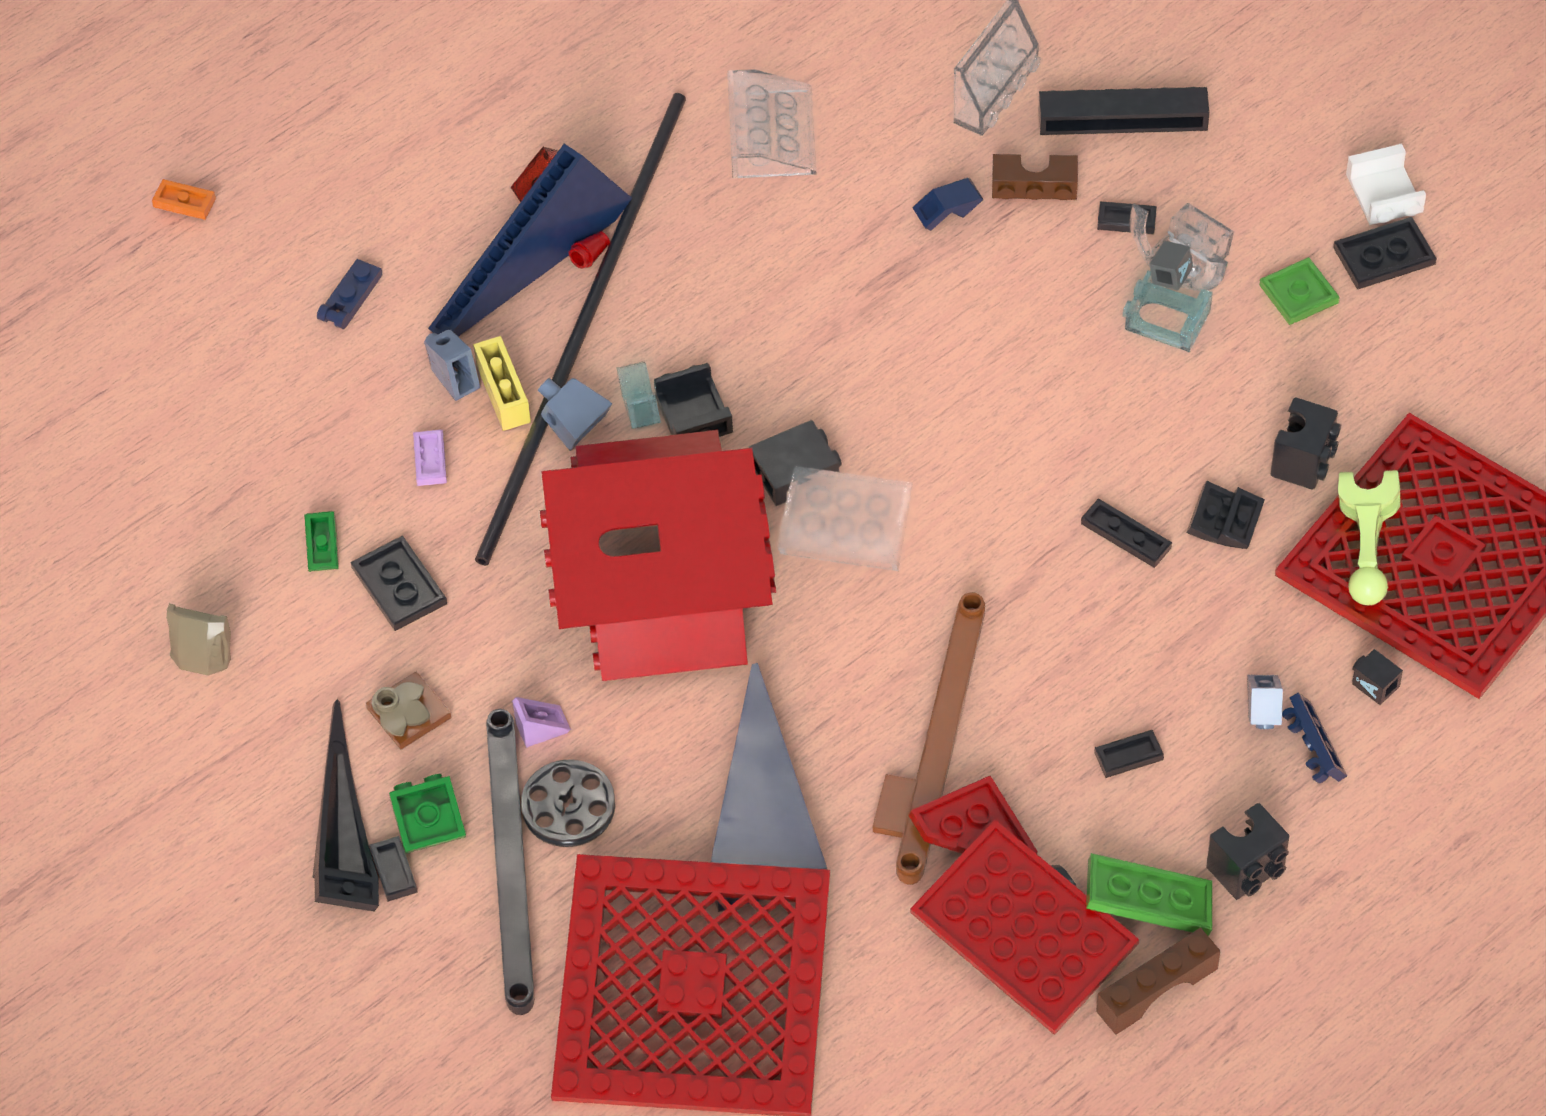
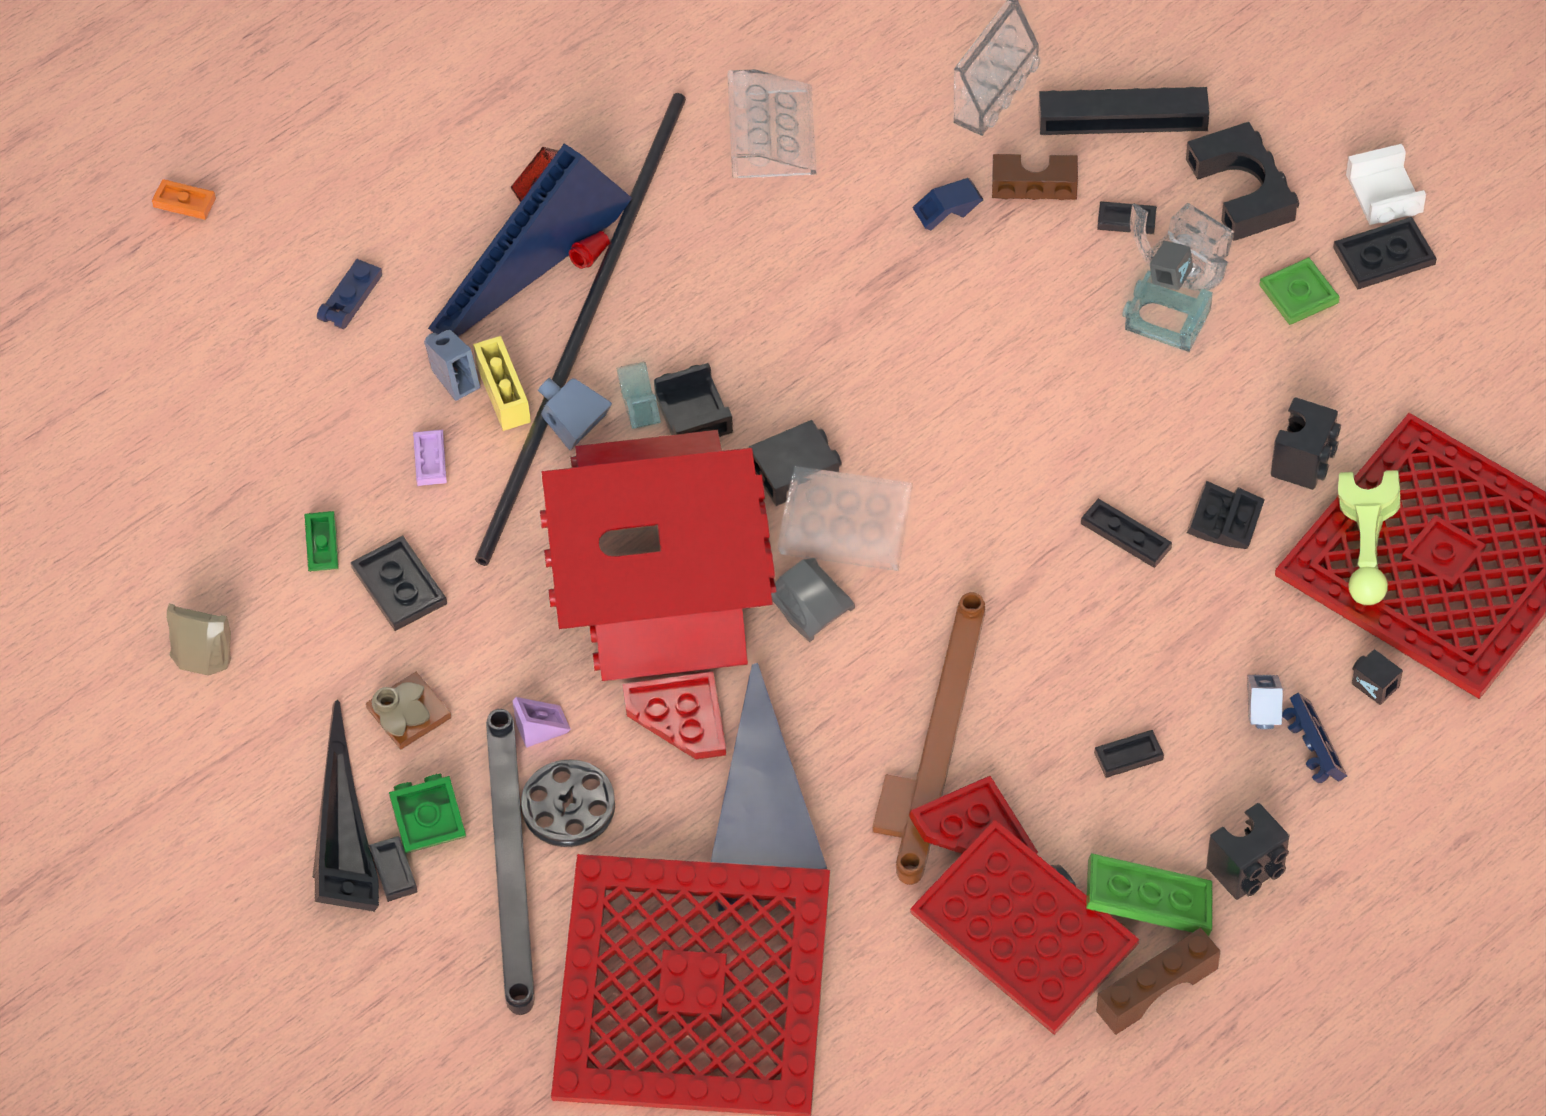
none -> plate [622,672,726,760]
none -> dark grey slope [771,558,855,642]
none -> black arch [1186,122,1299,241]

